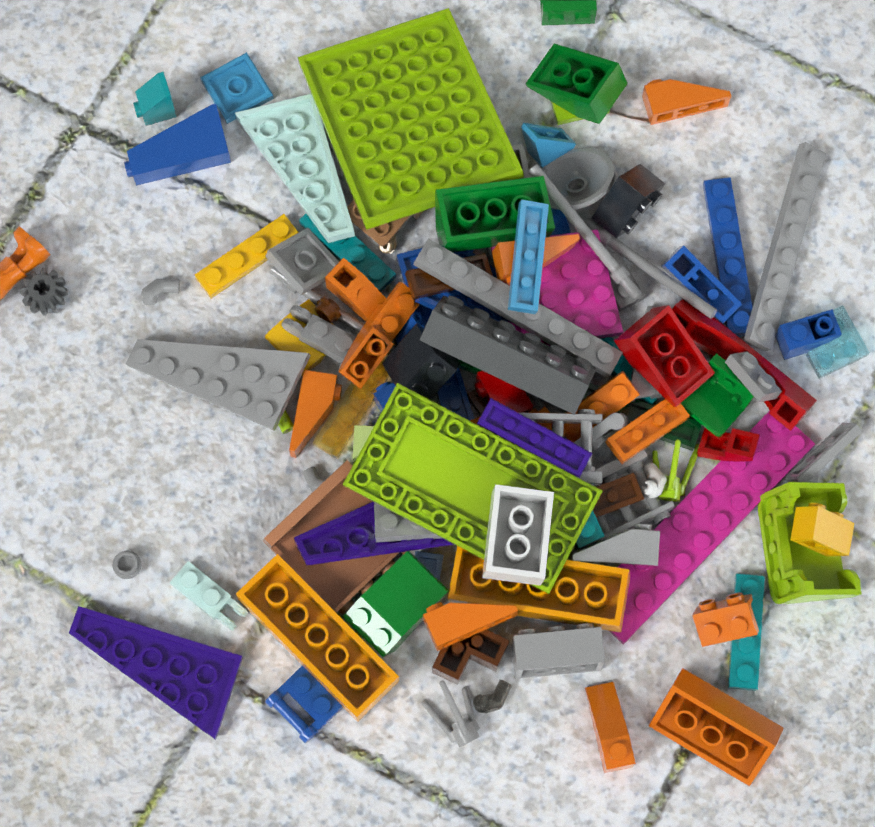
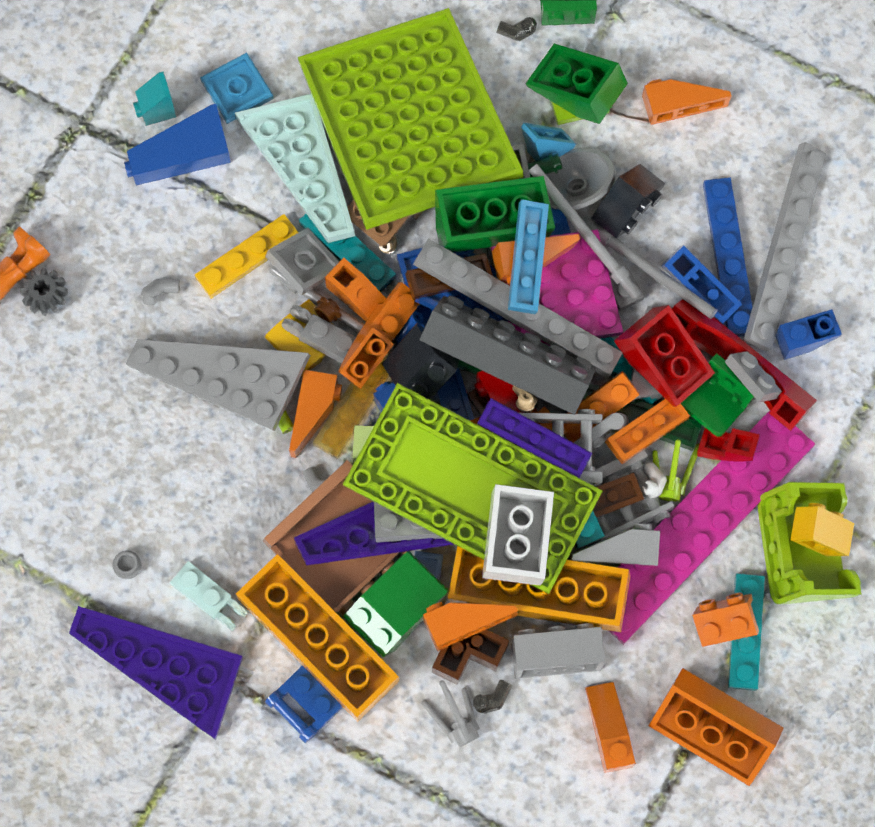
light grey tile [785,423,863,482] -> none
clear light blue plate [806,305,870,379] -> none
none -> clear smoke arm [496,17,537,41]
none -> tan arm [513,386,538,413]
none -> dark green pin [527,153,563,177]

